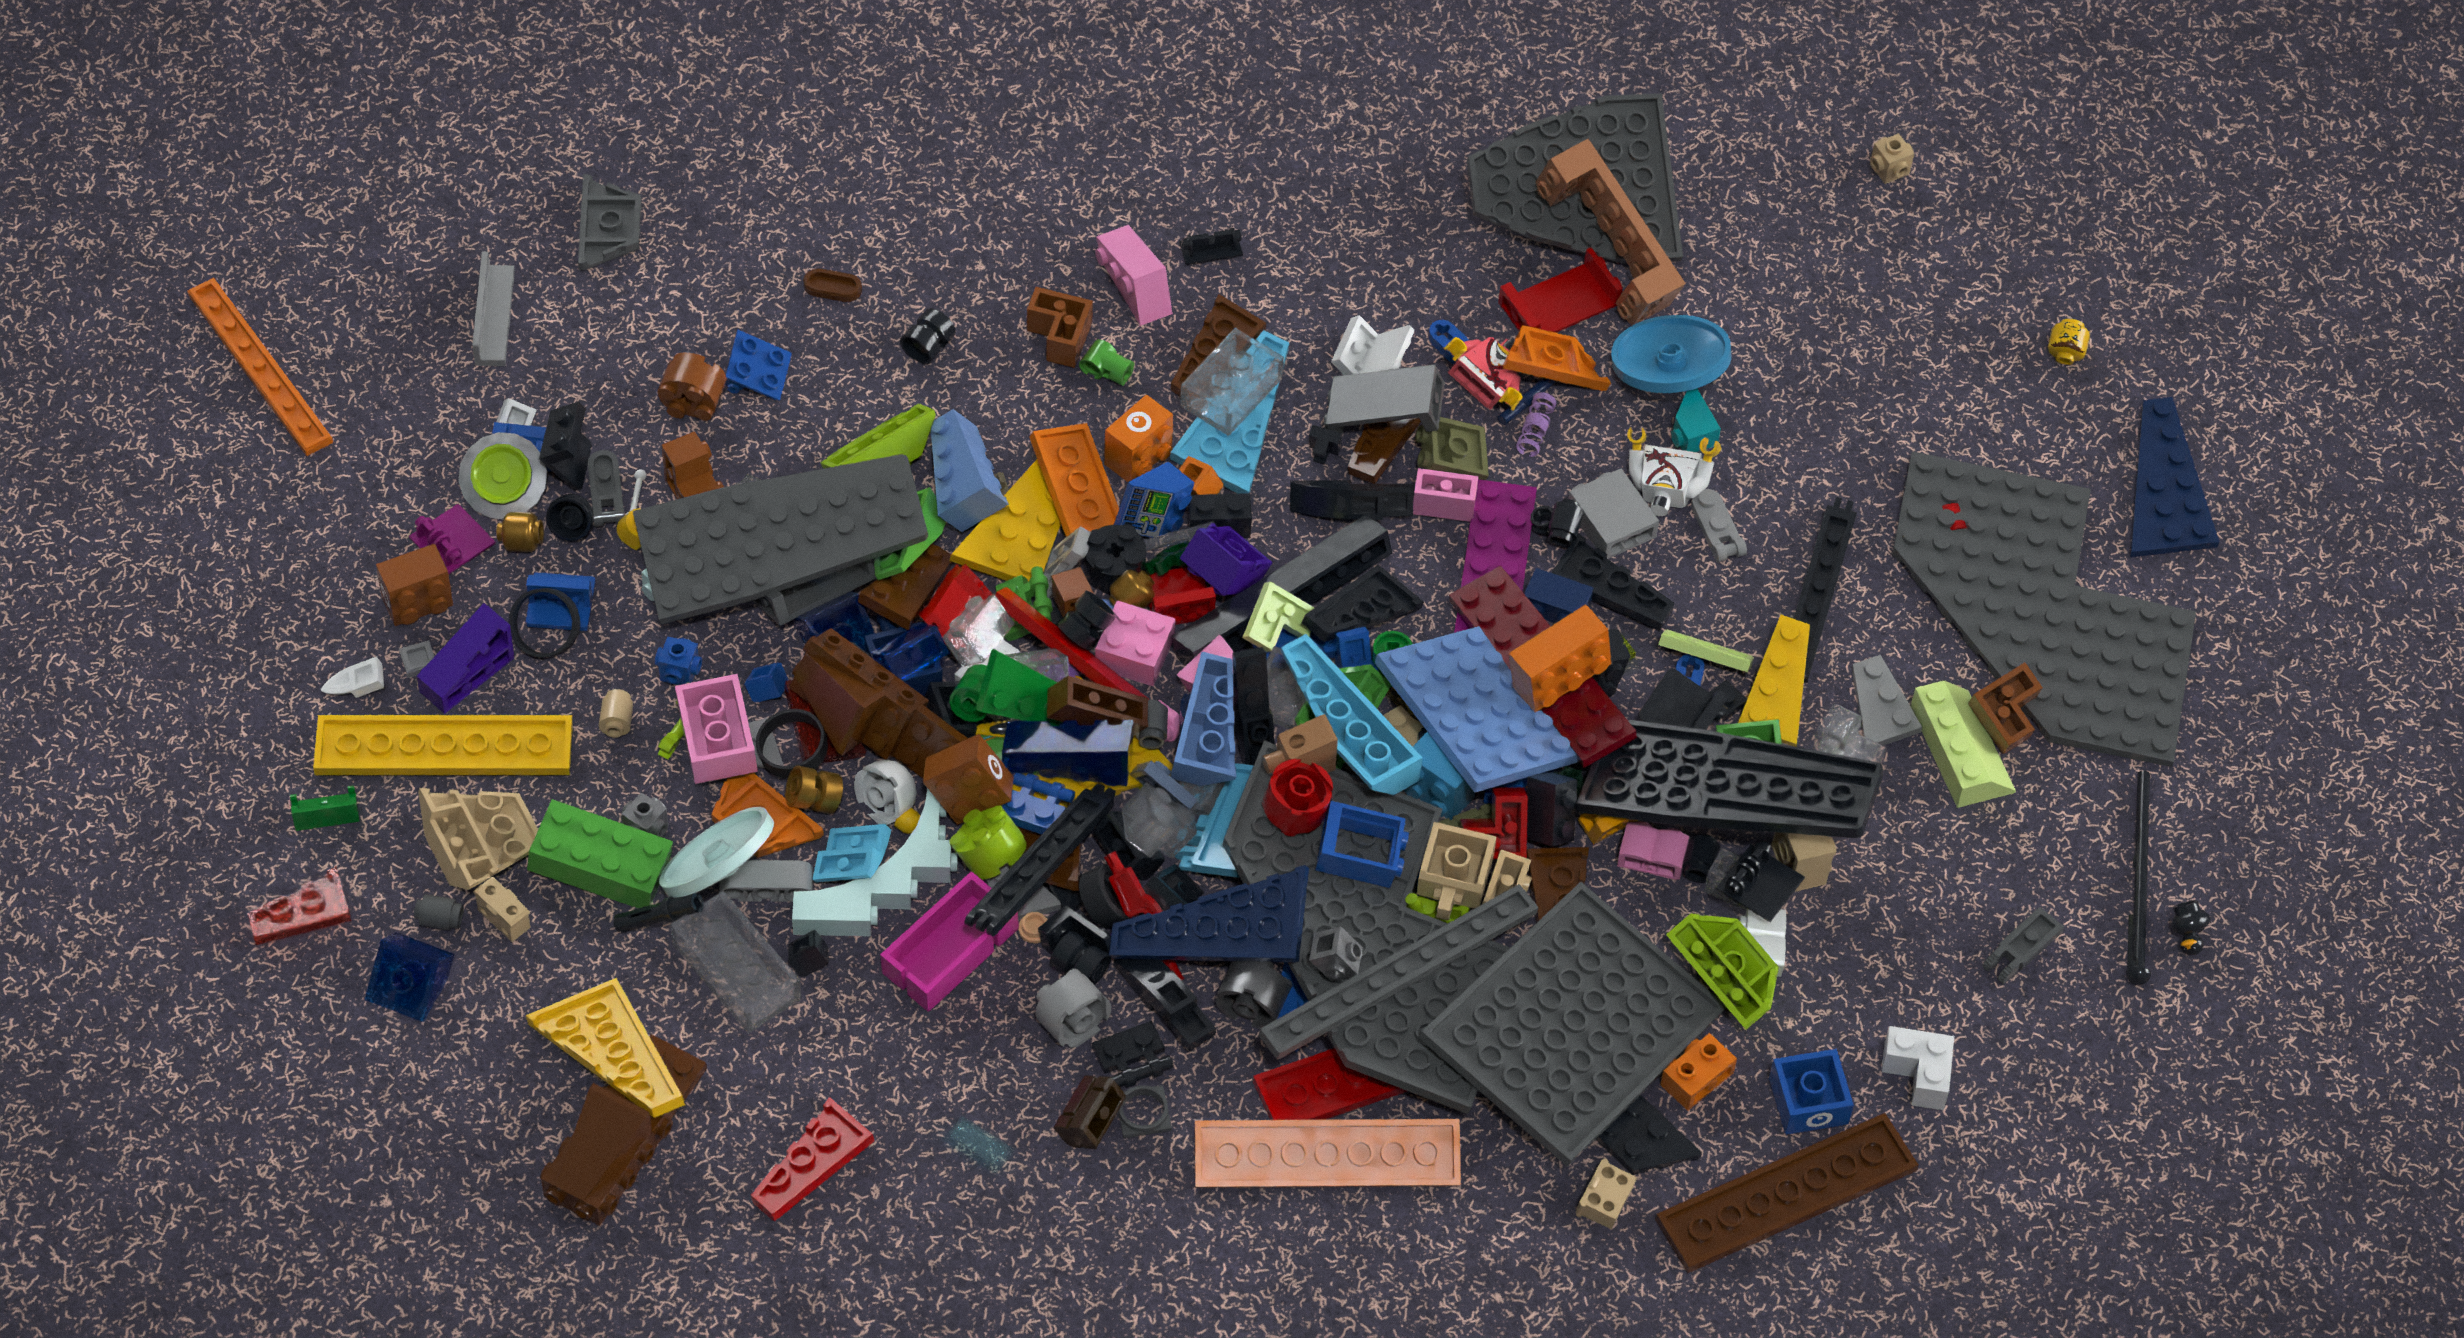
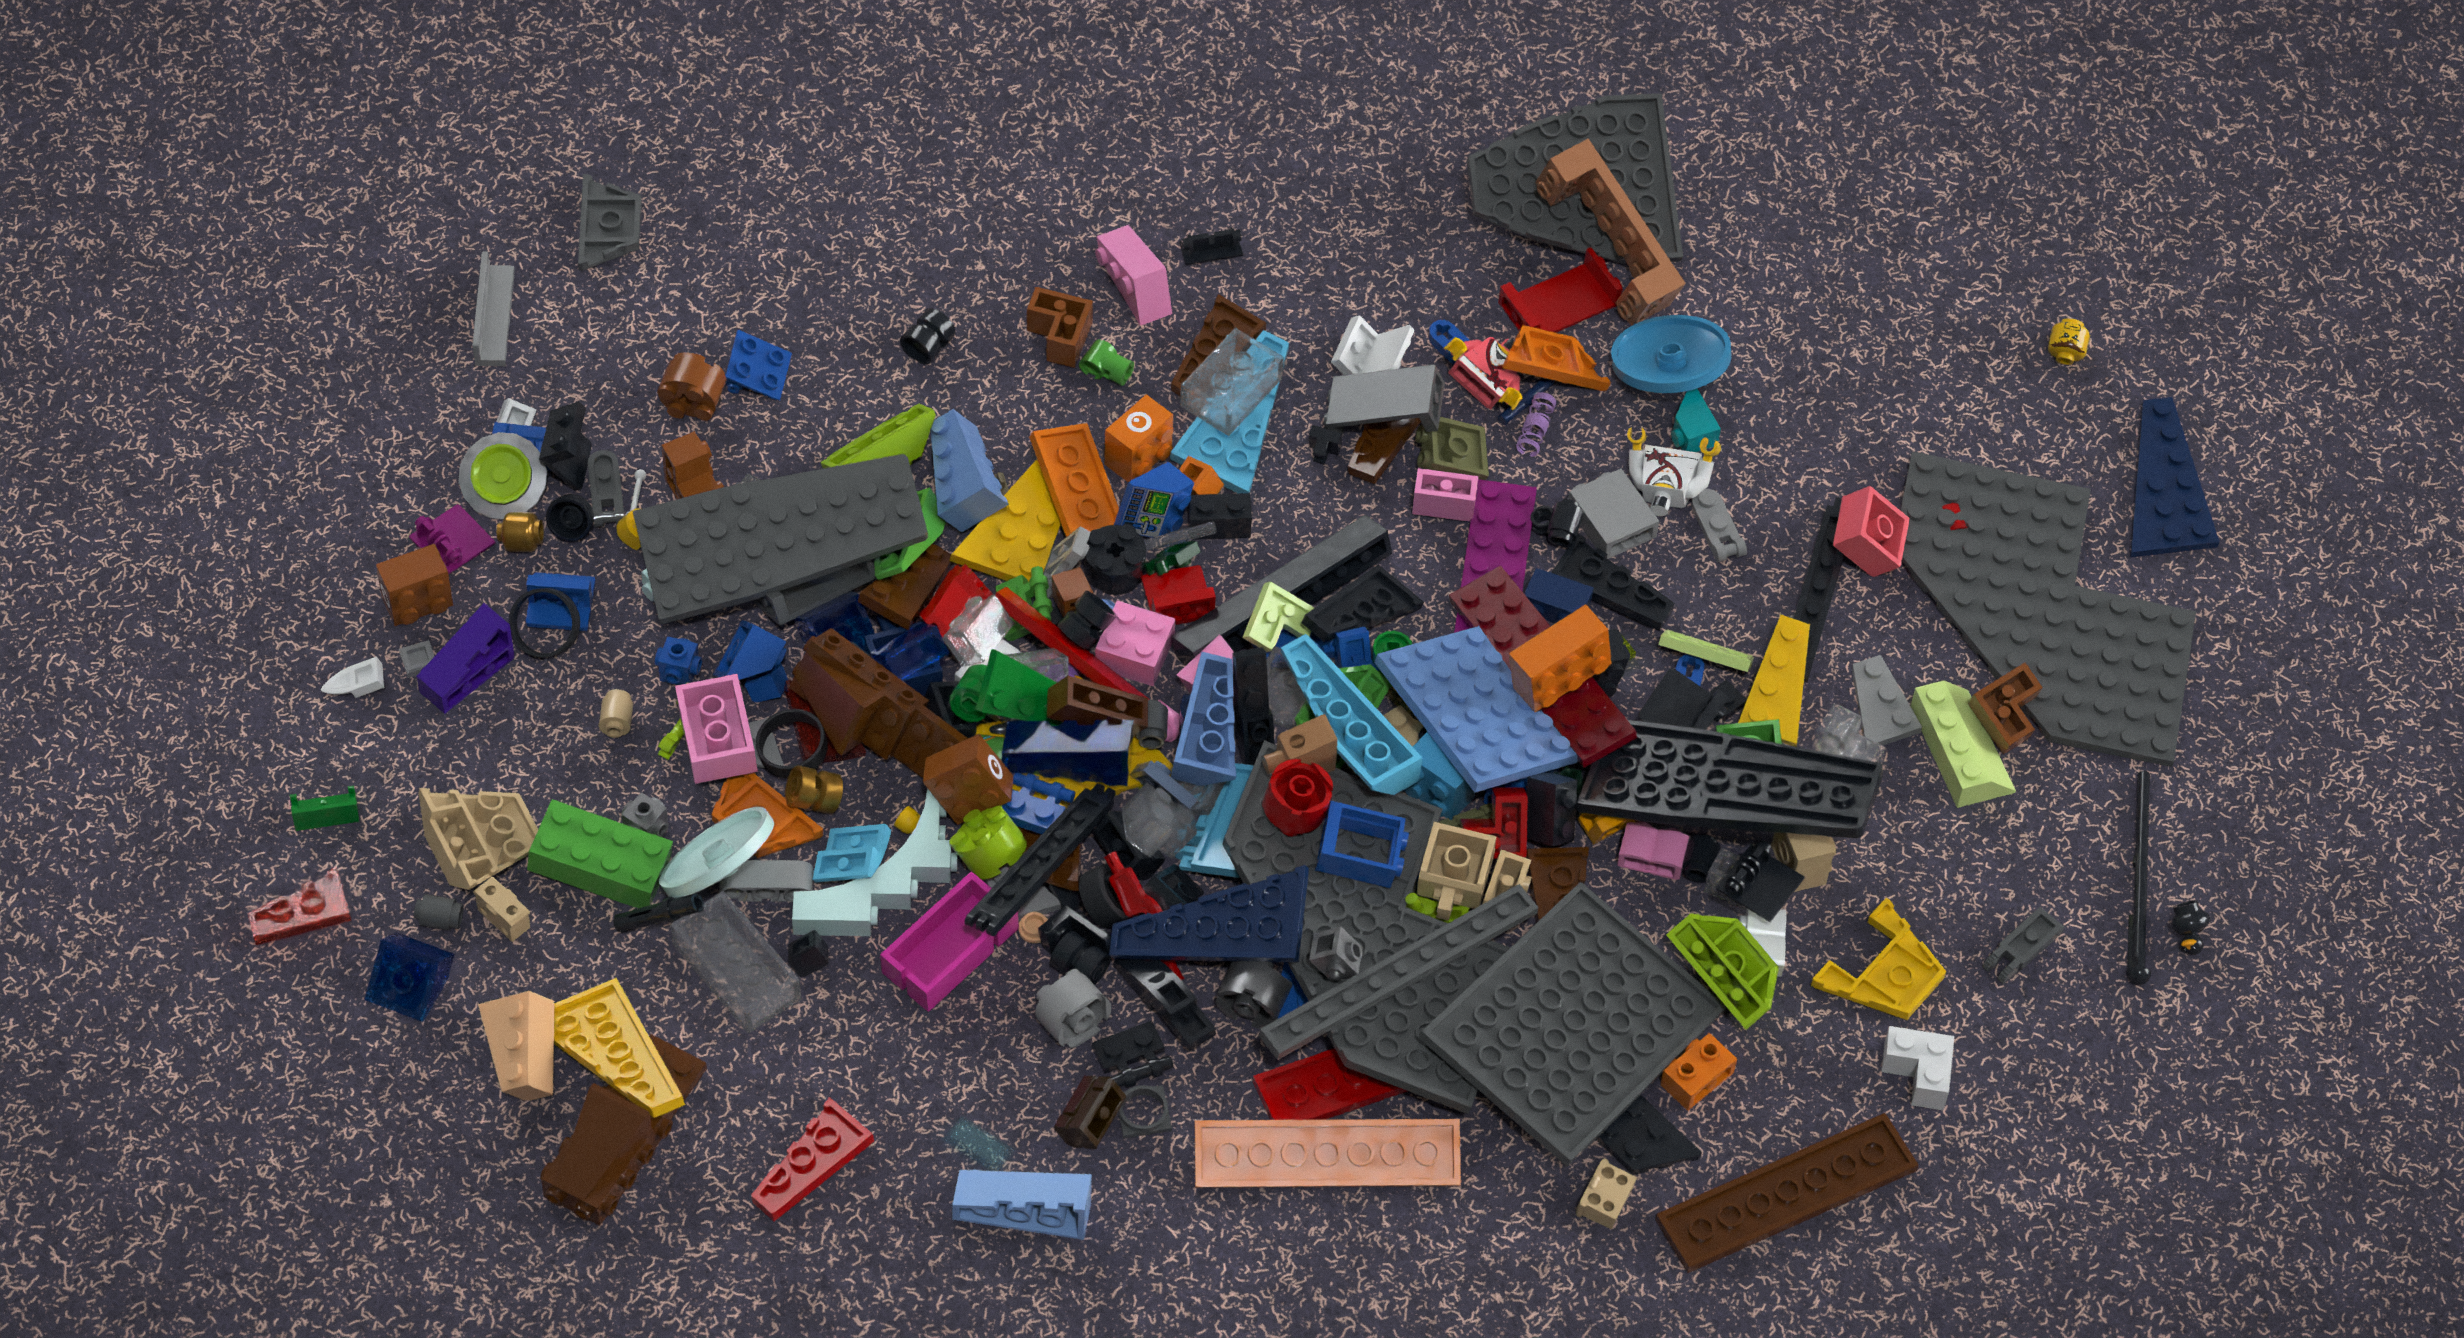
orange tile [187,278,333,456] -> none
yellow plate [313,715,573,775] -> none
reddish brown tile [803,268,862,302] -> none
white cylinder [854,760,917,825] -> none
pearl gold head [1109,569,1155,609] -> none
dark purple brick [1180,523,1273,596] -> none
black slope [1290,480,1414,520] -> none
blue brick [1769,1049,1854,1135] -> none
tan brick [1870,134,1914,184] -> none
none -> light nougat wedge [478,991,554,1101]
none -> blue slope [713,620,786,680]
none -> light blue wedge [952,1170,1092,1240]
none -> yellow wing [1811,898,1946,1020]
none -> coral brick [1833,486,1910,577]

